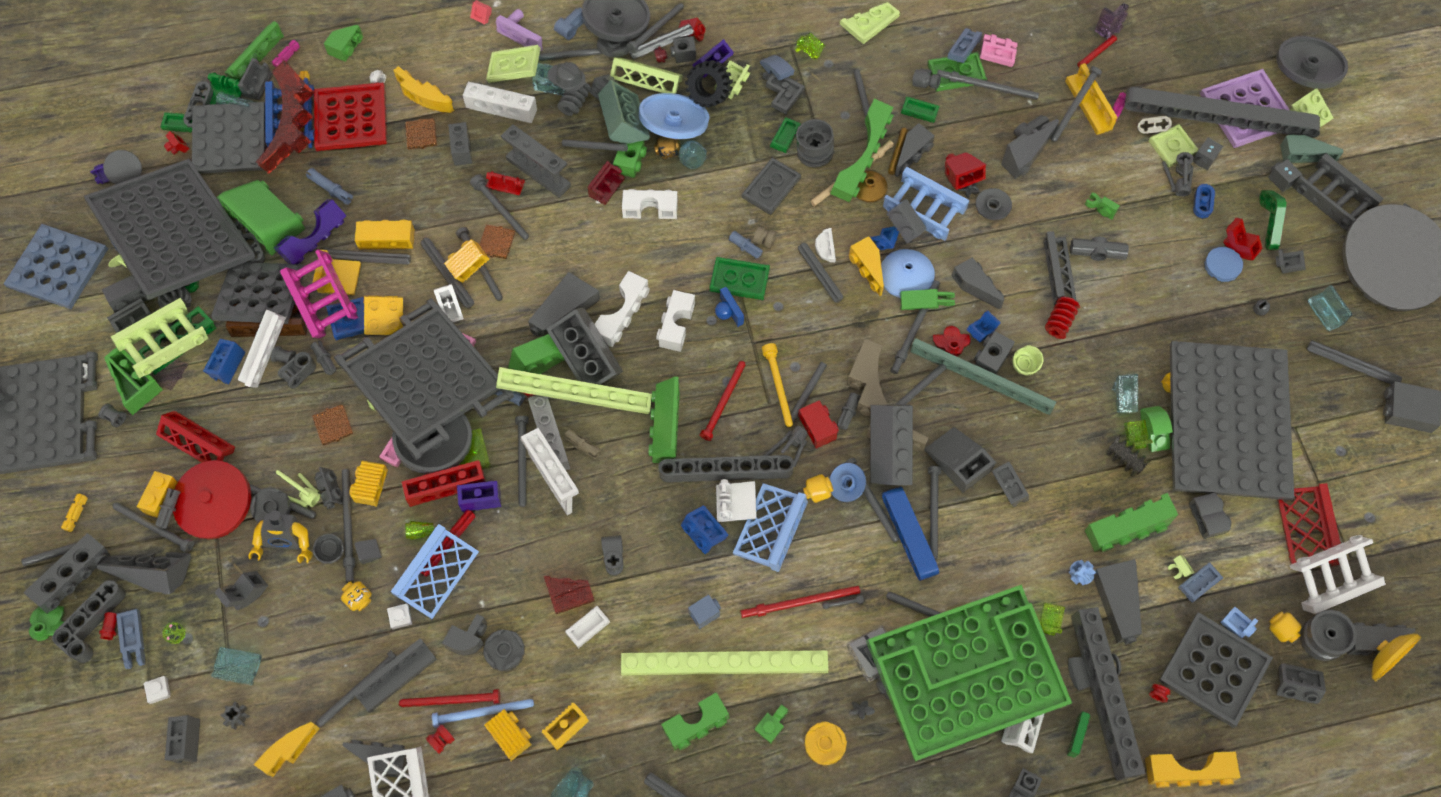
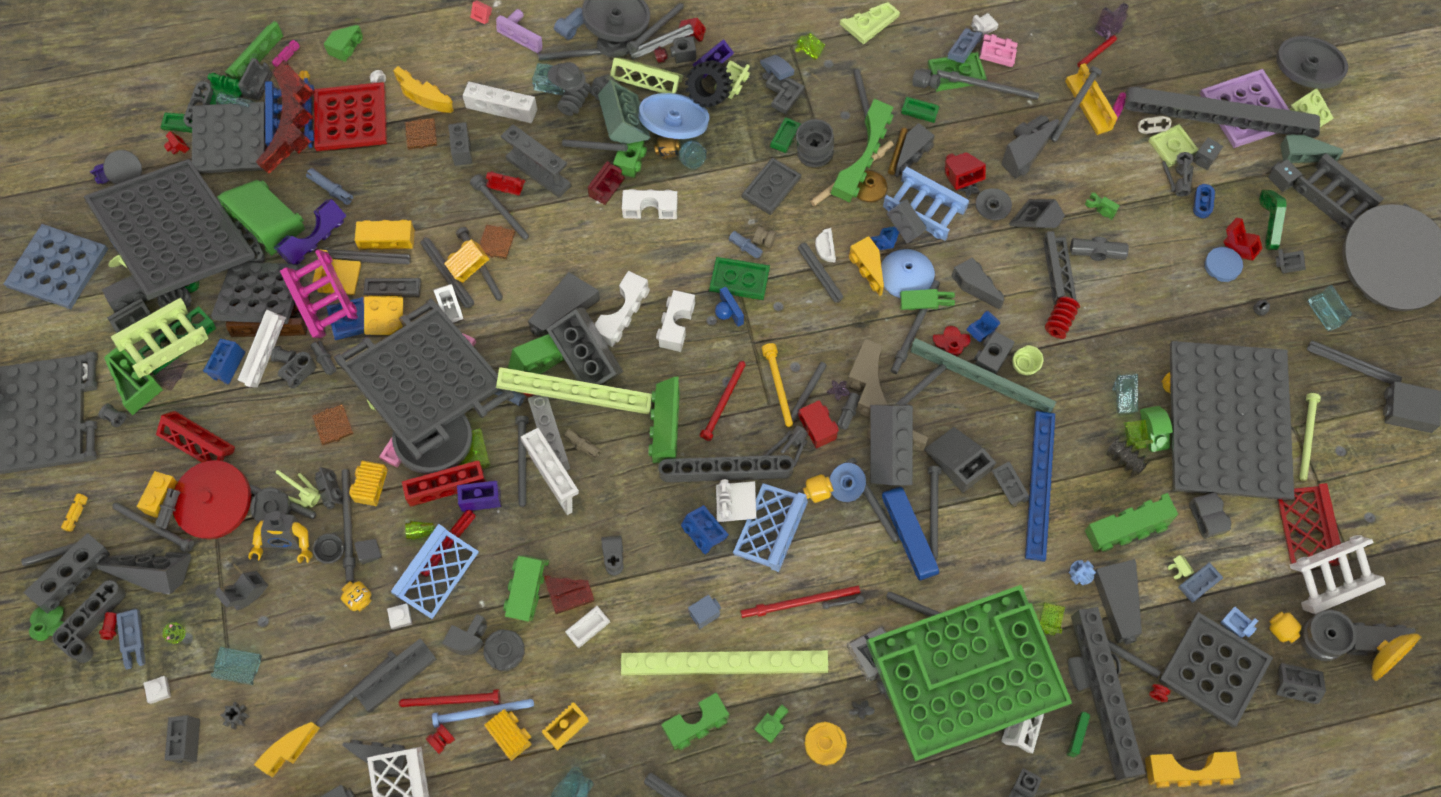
yellowish green tile [486,45,540,83] -> none
none -> dark grey tile [363,278,421,297]
none -> bright green wedge [503,555,550,622]
none -> plant [827,380,850,401]
none -> white bracket [971,13,998,37]
none -> dark grey slope [1009,199,1065,228]
none -> blue tile [1025,411,1055,562]
none -> dark grey bar [1107,639,1161,678]
none -> yellowish green bar [1299,393,1321,481]

